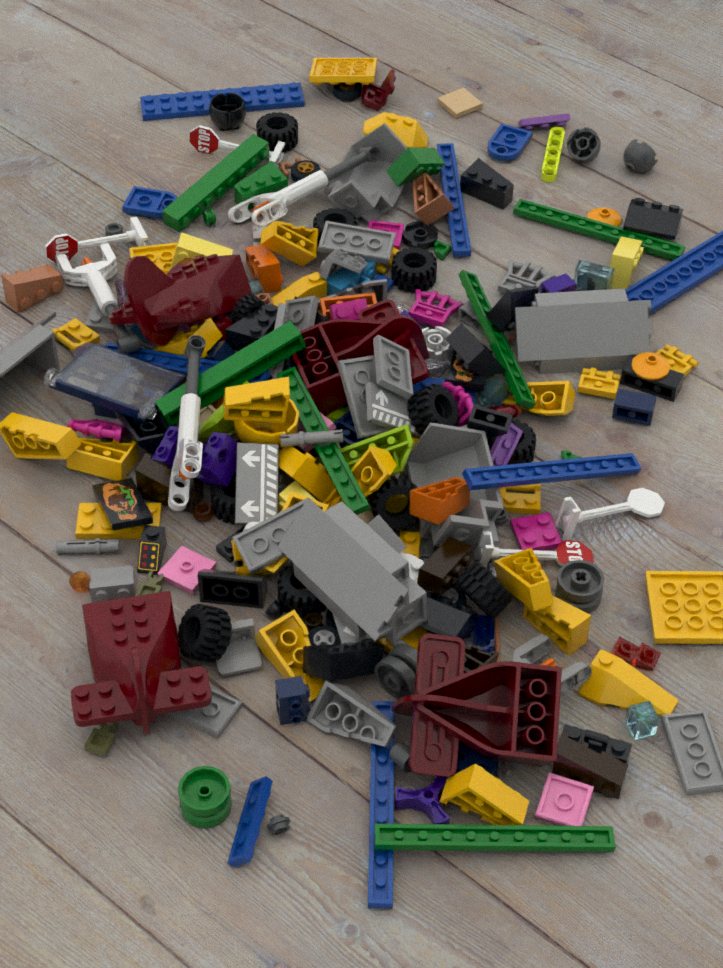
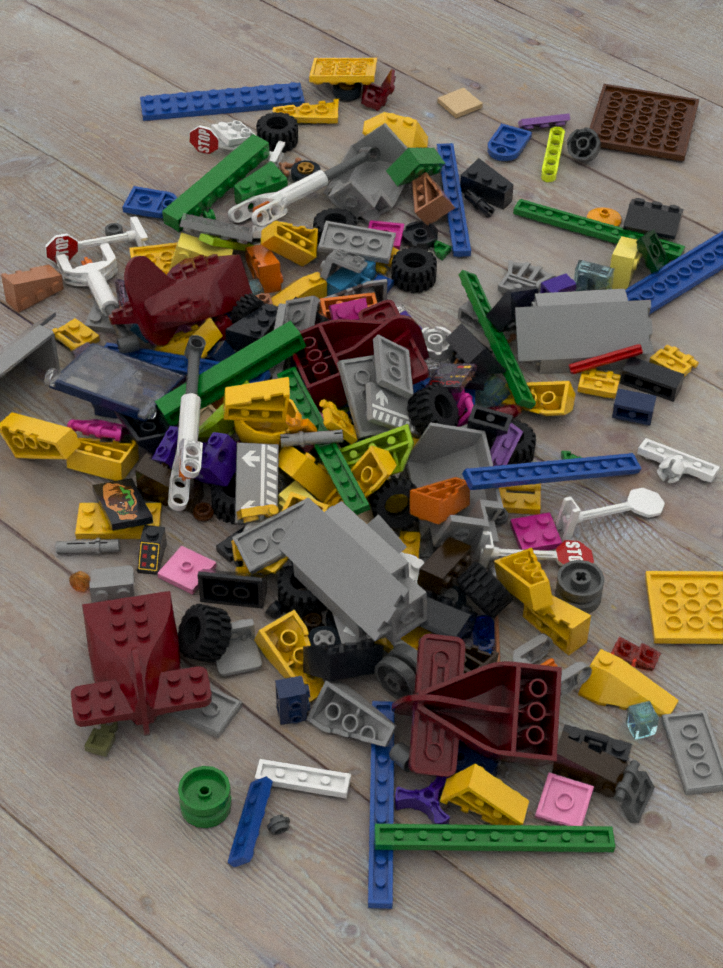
olive plate [135,571,164,596] -> none
black piece [209,92,246,131] -> none
dark pink plate [408,289,463,327] -> none
dark grey cylinder [623,139,658,174] -> none
light orange dish [631,352,670,380] -> none
none -> light grey plate [180,213,253,244]
none -> lime tile [198,233,255,251]
none -> white plate [211,120,257,146]
none -> yellow plate [236,504,279,523]
none -> white plate [255,759,351,798]
none -> yellow wing [273,99,339,124]
none -> light orange plate [286,412,317,434]
none -> yellow plate [319,399,357,445]
none -> tile [425,364,477,393]
none -> black pin [464,189,495,218]
none -> red axle [569,344,643,374]
none -> reddish brown plate [590,84,700,161]
none -> dark grey plate [614,760,655,823]
none -> dark green plate [636,229,669,274]
none -> white plate [637,438,720,483]

